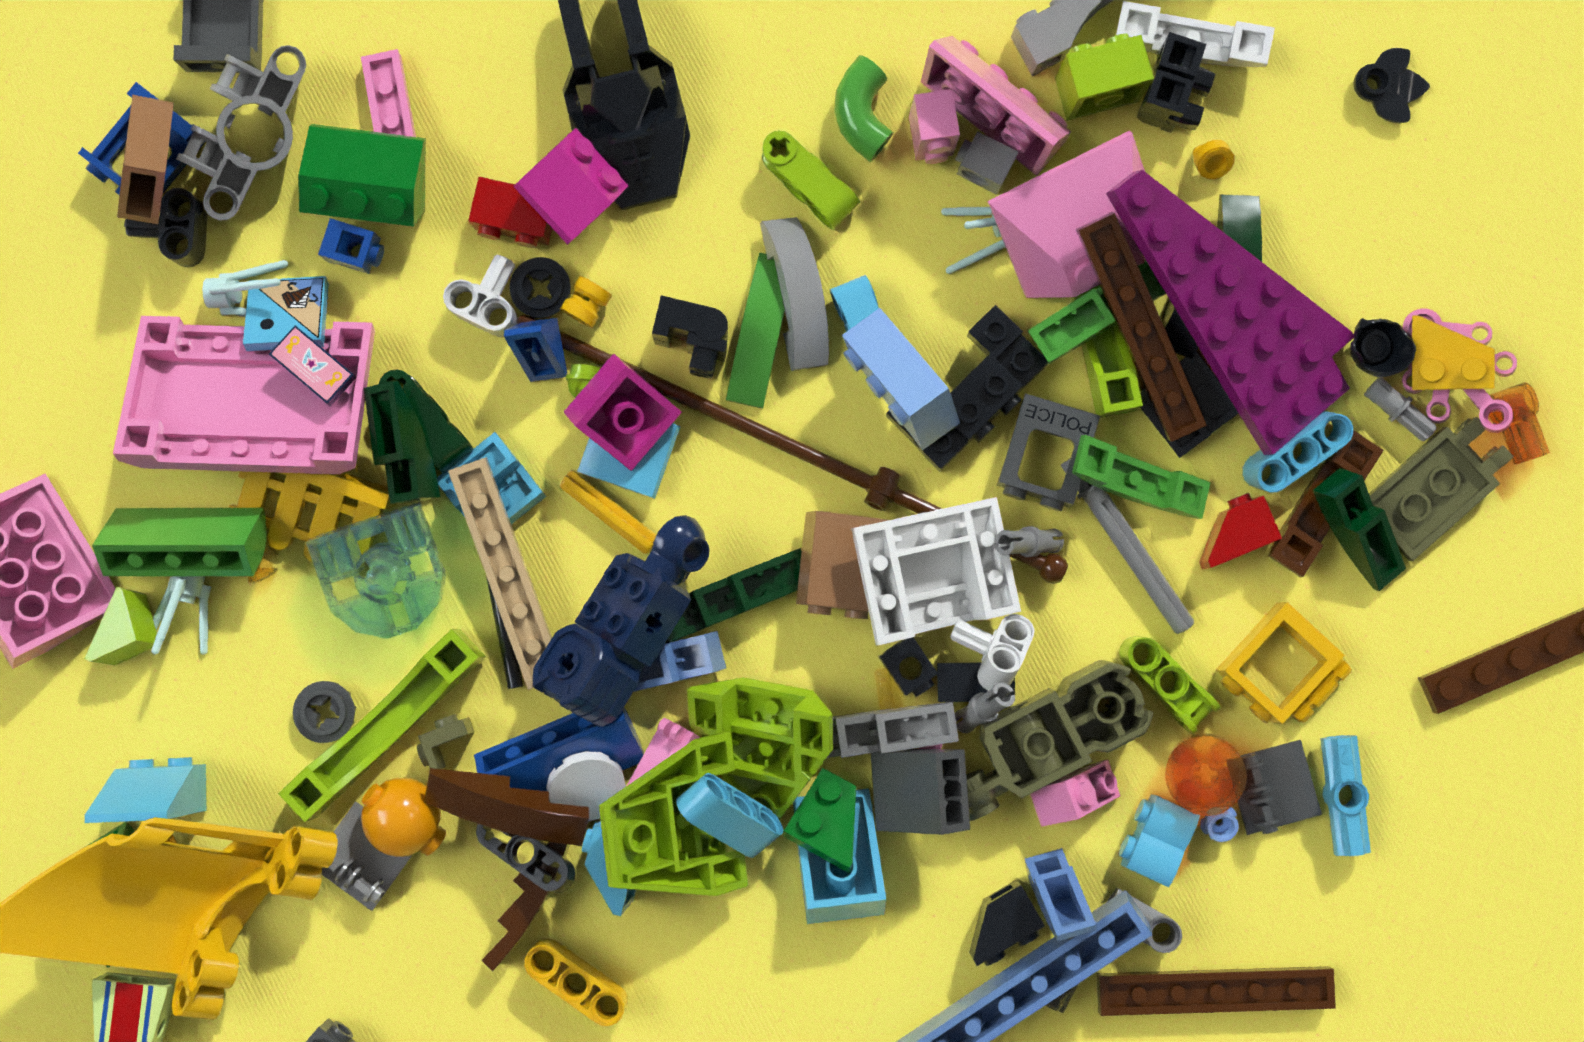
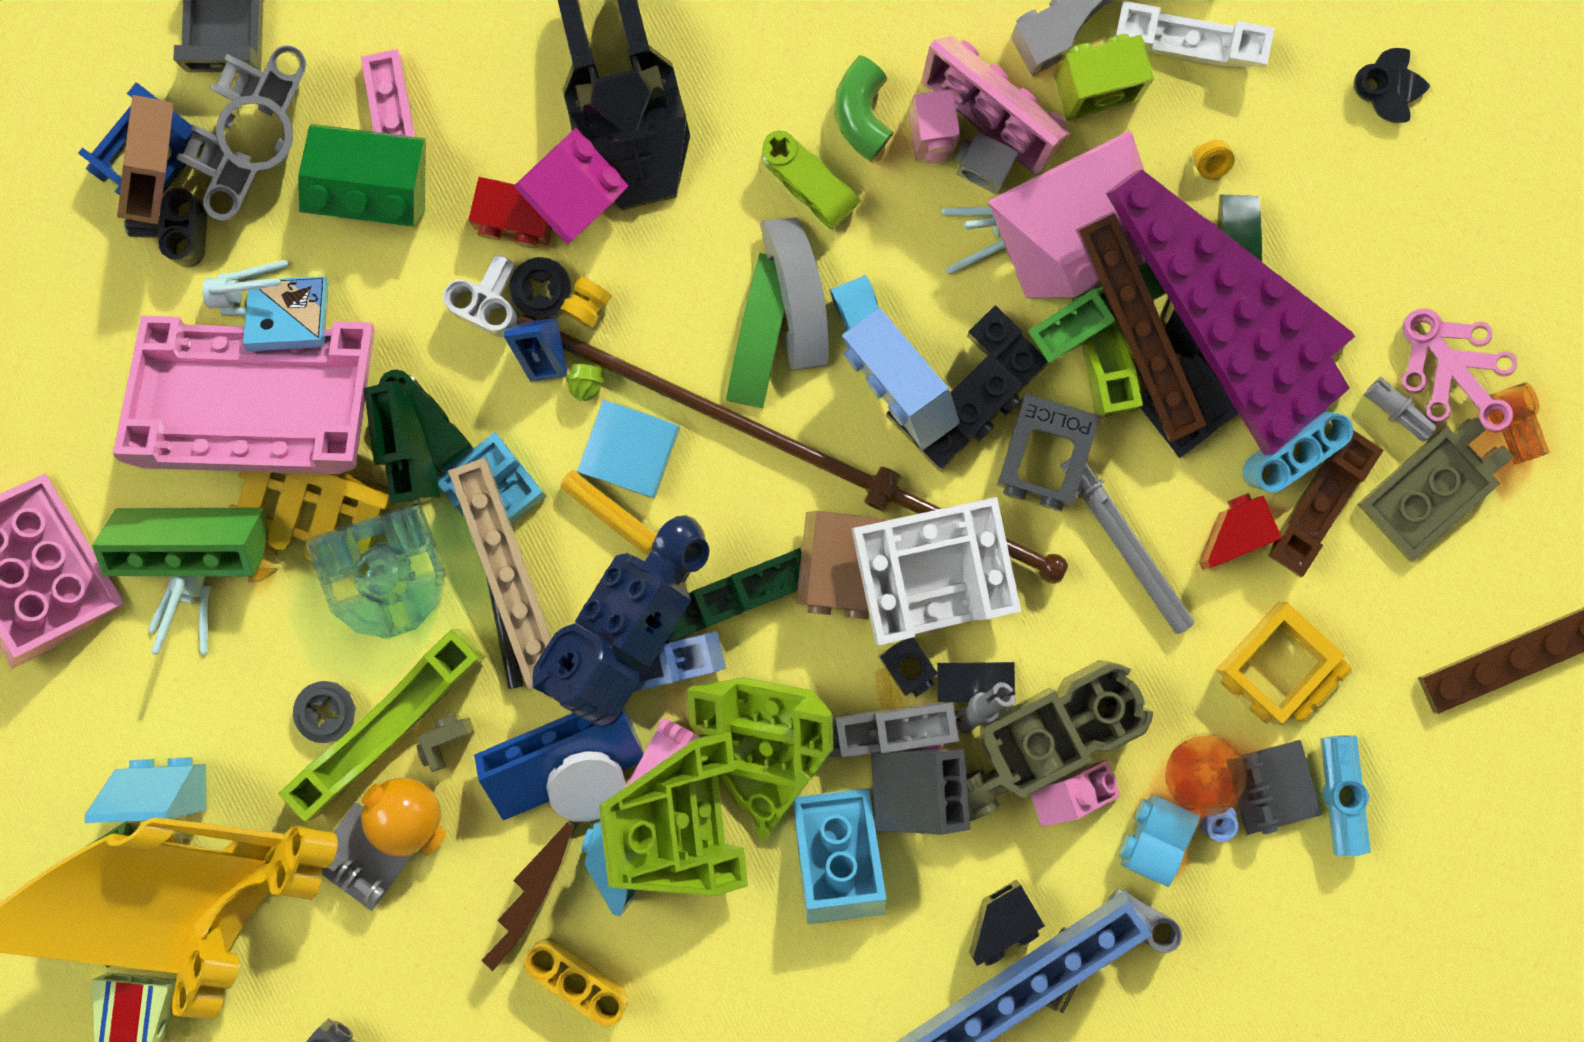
lime slope [84,587,157,666] -> none
bright pink tile [269,325,356,406] -> none
blue brick [318,218,384,274] -> none
reddish brown slope [424,768,589,846] -> none
black beam [476,824,575,893] -> none
dark pink slope [564,353,682,471] -> none
black hips [652,295,728,379] -> none
medium azure beam [676,773,783,858] -> none
green wing [783,768,856,873] -> none
white beam [951,614,1035,691] -> none
light grey pin [995,526,1064,557] -> none
medium blue slope [1025,848,1097,941] -> none
bright green slope [1072,435,1211,519] -> none
reddish brown plate [1097,966,1336,1016] -> none
lime piece [1119,636,1221,735] -> none
black hips [1137,32,1216,133] -> none
dark green slope [1313,468,1406,591] -> none
black hair [1350,318,1416,378] -> none
yellow wing [1412,315,1495,390] -> none

